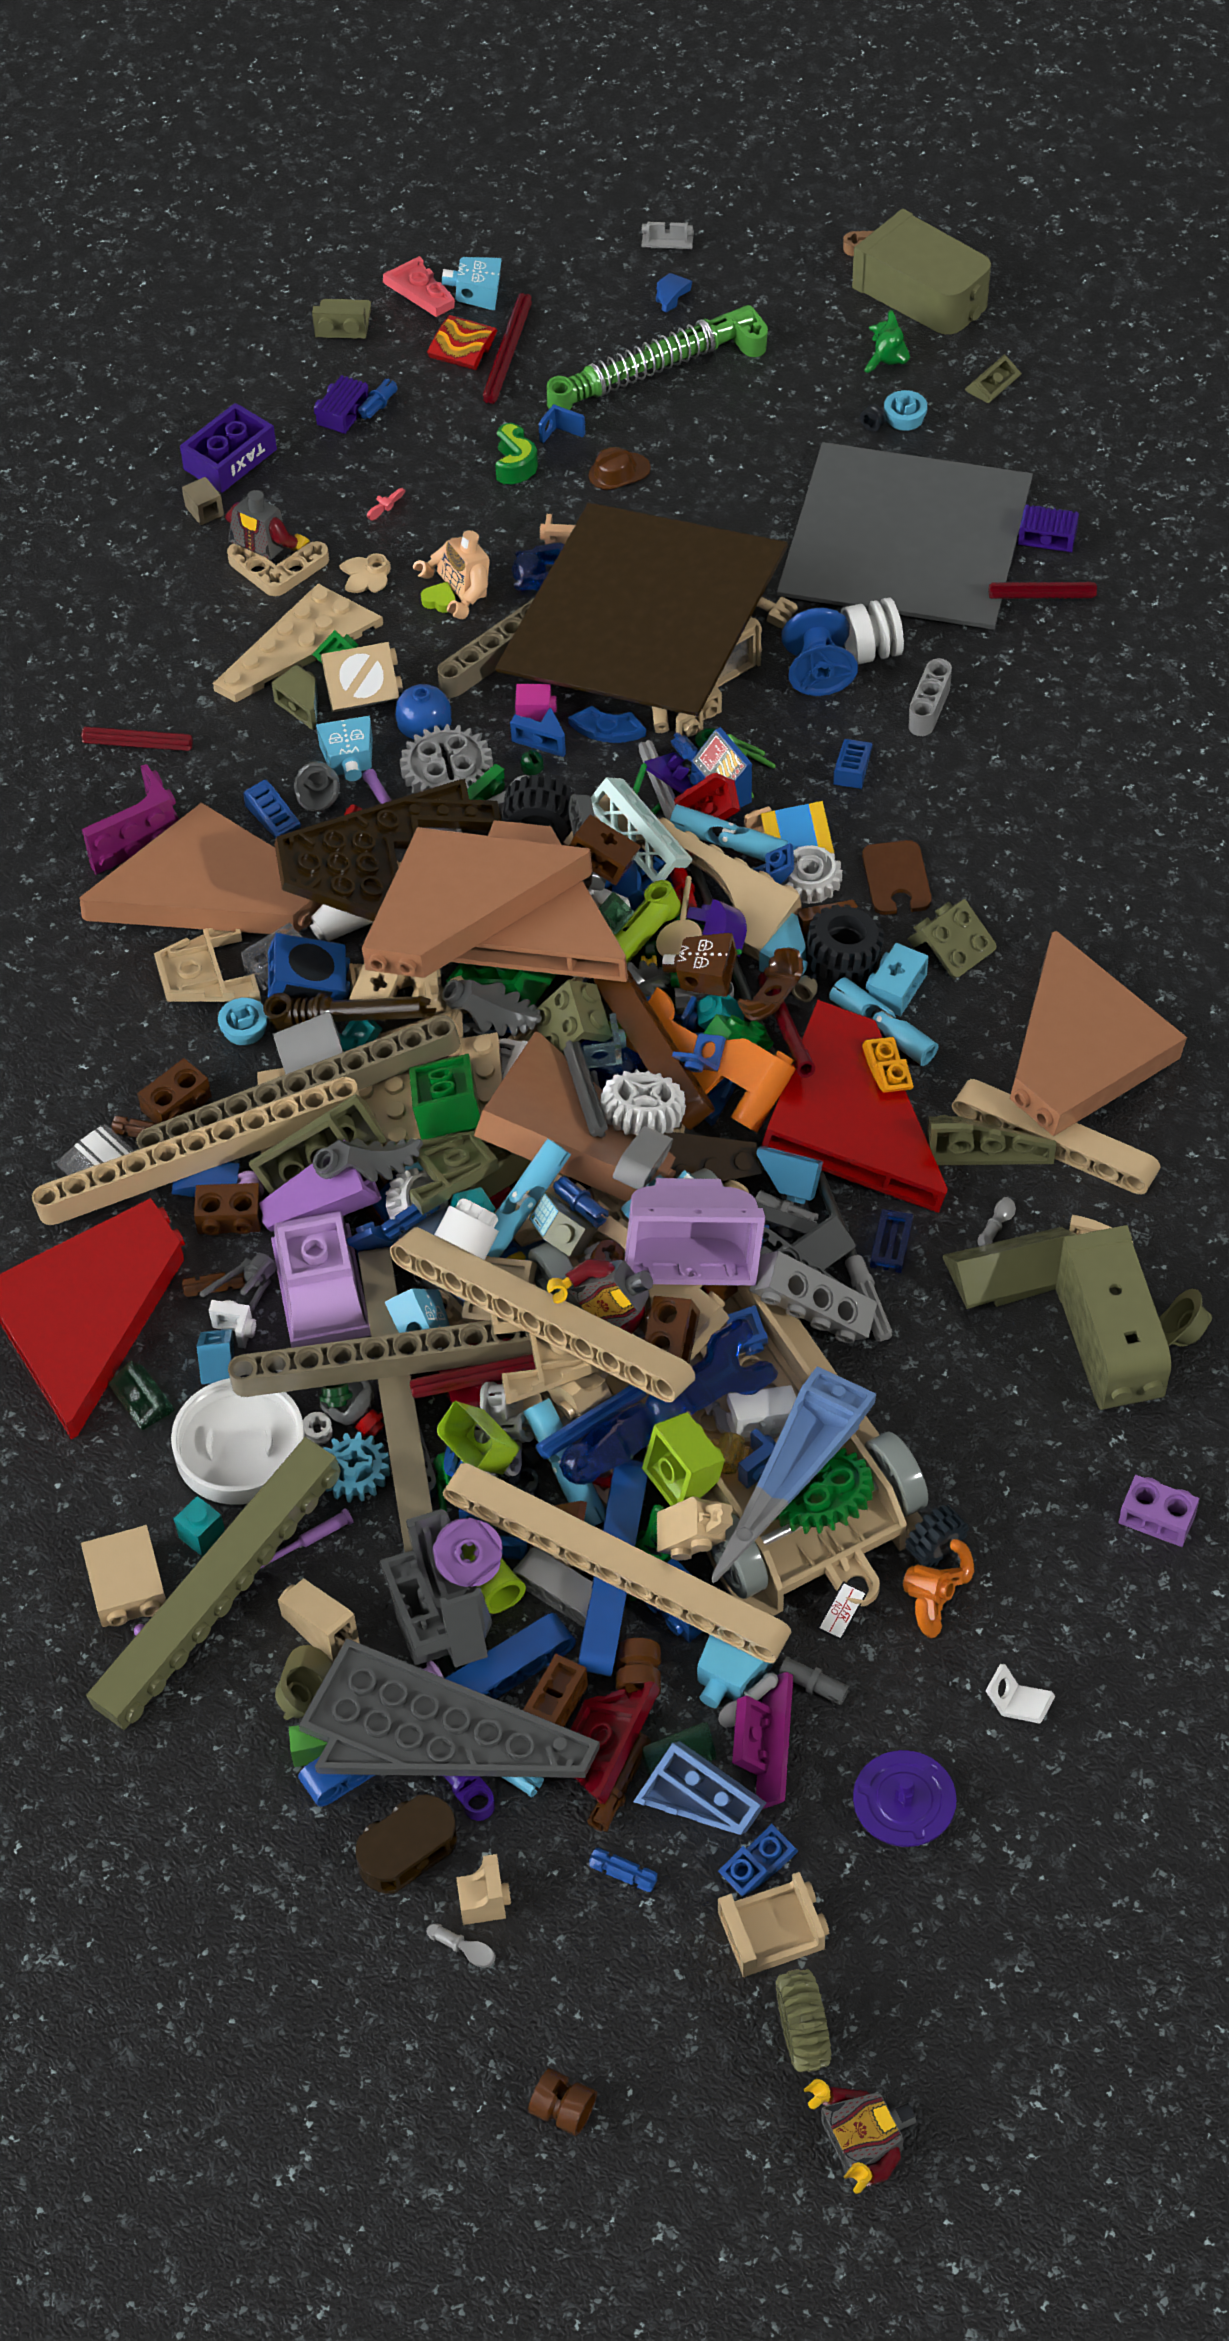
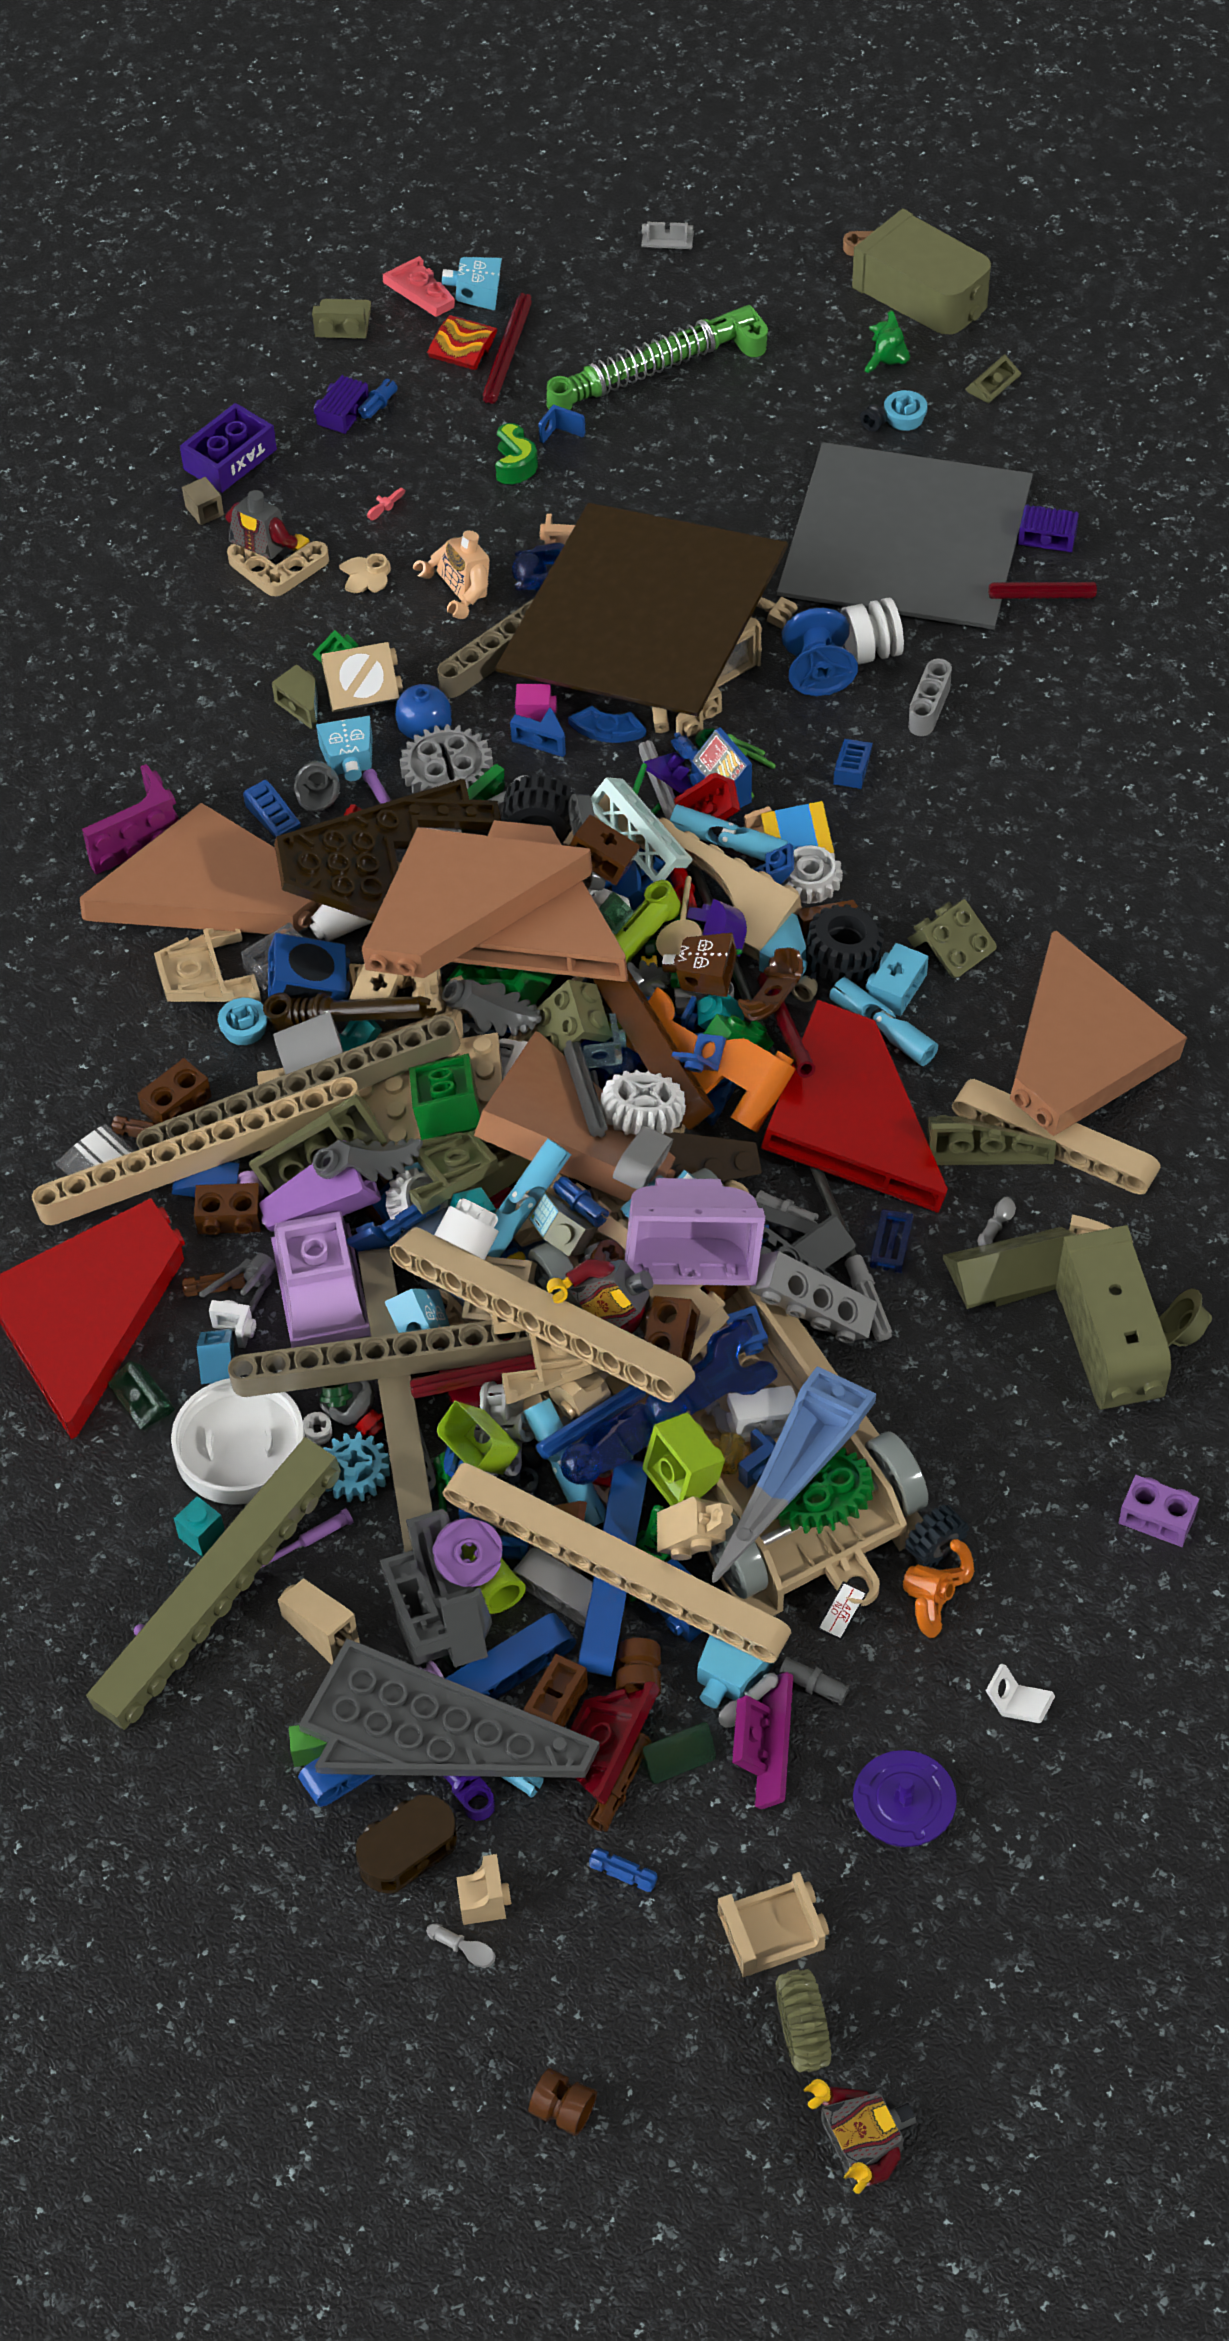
dark red axle [81,726,193,751] -> none
tan panel [81,1525,166,1627] -> none
tan wing [213,584,383,702] -> none
olive piece [275,1645,333,1720] -> none
lime tile [421,582,456,613] -> none
dark green hinge [520,750,544,775] -> none
reddish brown piece [589,447,651,490] -> none
medium blue wedge [633,1741,767,1835] -> none
blue slope [656,273,692,312] -> none
blue slope [718,1824,798,1898] -> none
dark azure slope [756,1146,823,1204] -> none
reddish brown piece [862,840,932,915] -> none
light orange slope [862,1037,914,1093] -> none

